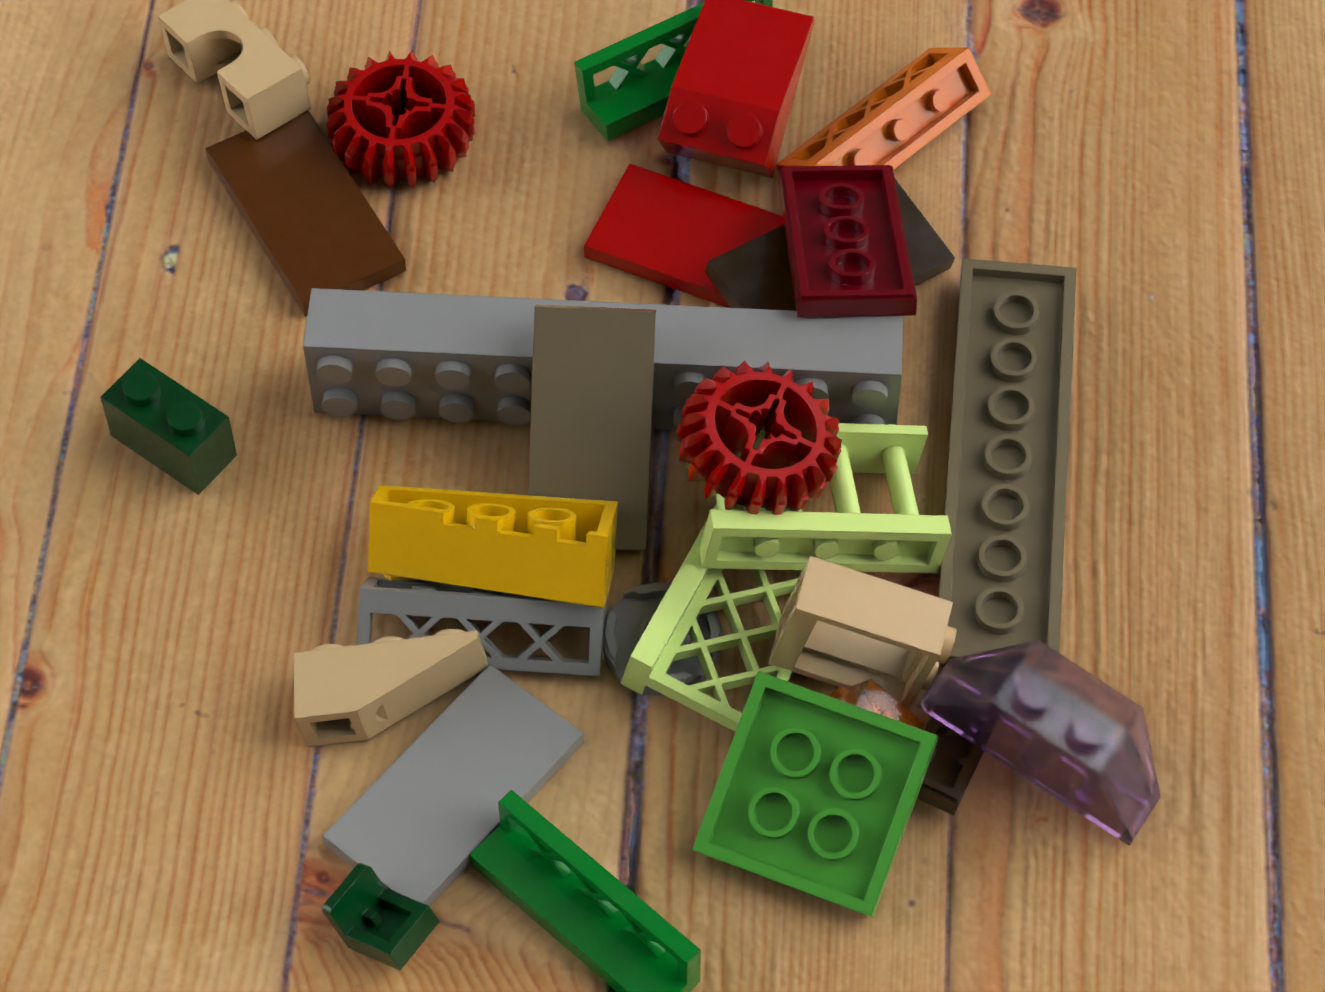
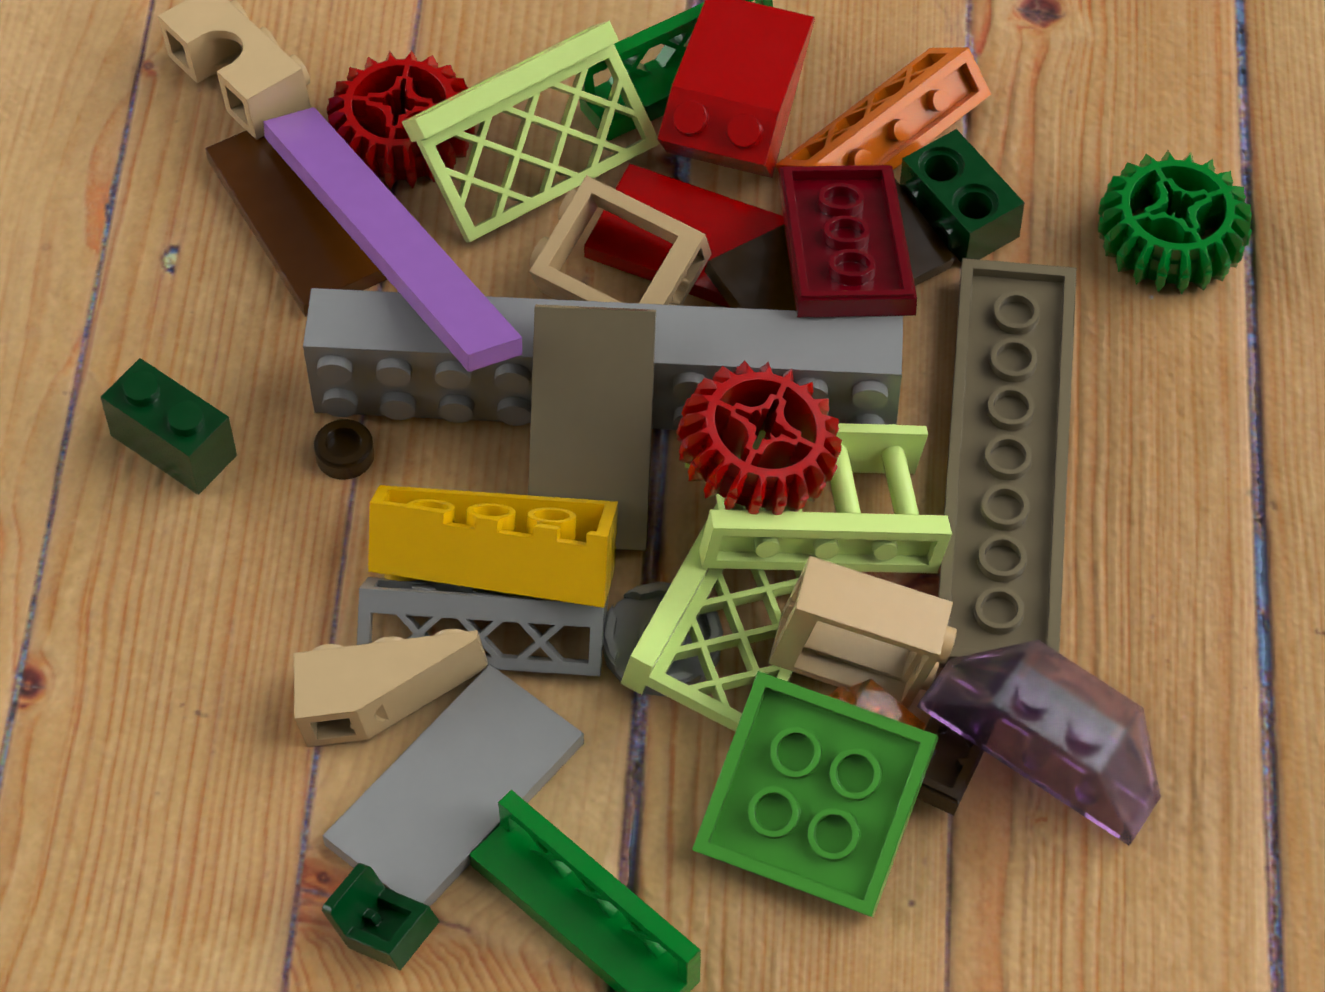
none -> medium lavender tile [263,107,522,372]
none -> dark brown tile [314,419,374,480]
none -> yellowish green fence [402,21,660,243]
none -> tan window [529,175,712,305]
none -> dark green brick [900,129,1025,263]
none -> green gear [1098,150,1252,294]

